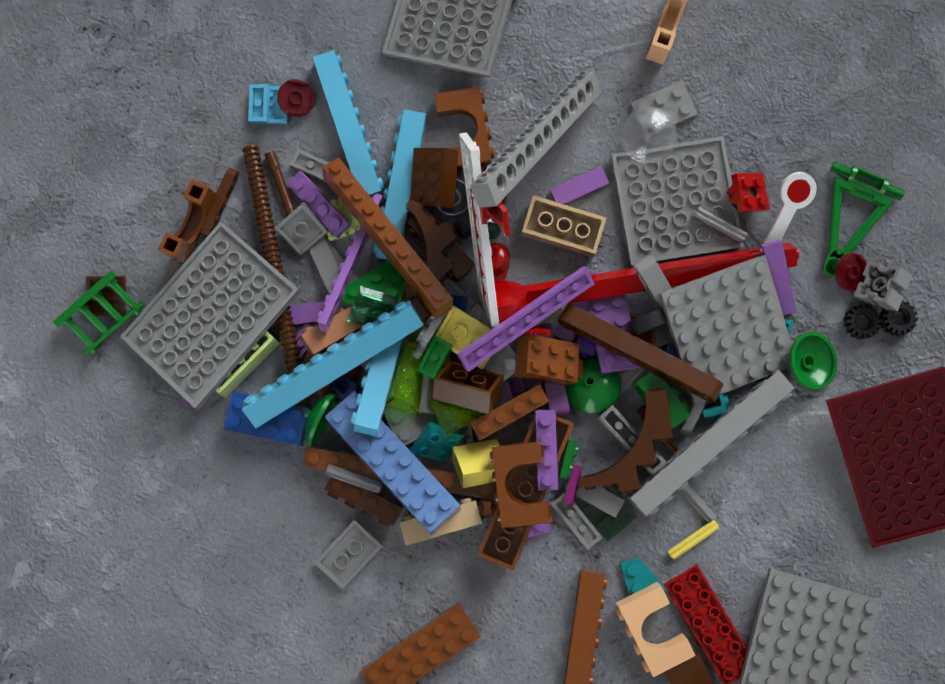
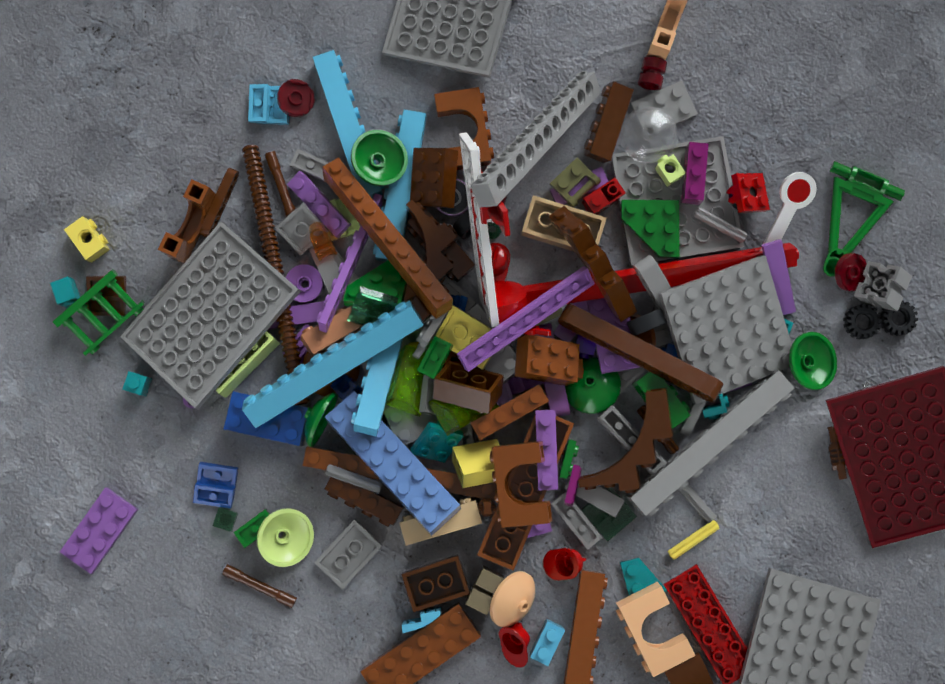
none -> teal brick [50,276,80,308]
none -> medium lavender plate [60,488,138,574]
none -> light yellow brick [64,216,110,263]
none -> teal brick [122,371,153,397]
none -> blue slope [193,462,238,509]
none -> clear green plate [213,507,238,532]
none -> reddish brown piece [222,564,297,608]
none -> green plate [233,509,270,548]
none -> yellowish green dish [257,508,314,567]
none -> medium lavender dish [286,264,323,303]
none -> clear orange piece [309,222,337,261]
none -> green dish [351,130,408,186]
none -> reddish brown brick [401,554,470,613]
none -> medium azure slope [402,606,442,633]
none -> dark tan piece [465,565,505,615]
none -> light nougat dish [490,571,535,627]
none -> red piece [499,622,530,668]
none -> medium azure brick [529,619,565,666]
none -> red piece [543,548,586,581]
none -> reddish brown arch [548,206,637,322]
none -> olive plate [550,157,601,208]
none -> red slope [582,178,626,215]
none -> reddish brown brick [584,81,634,163]
none -> green plate [621,200,680,258]
none -> dark red wheel [638,56,667,90]
none -> yellowish green brick [655,154,686,187]
none -> magenta arch [681,142,709,205]
none -> reddish brown hinge [827,426,847,480]

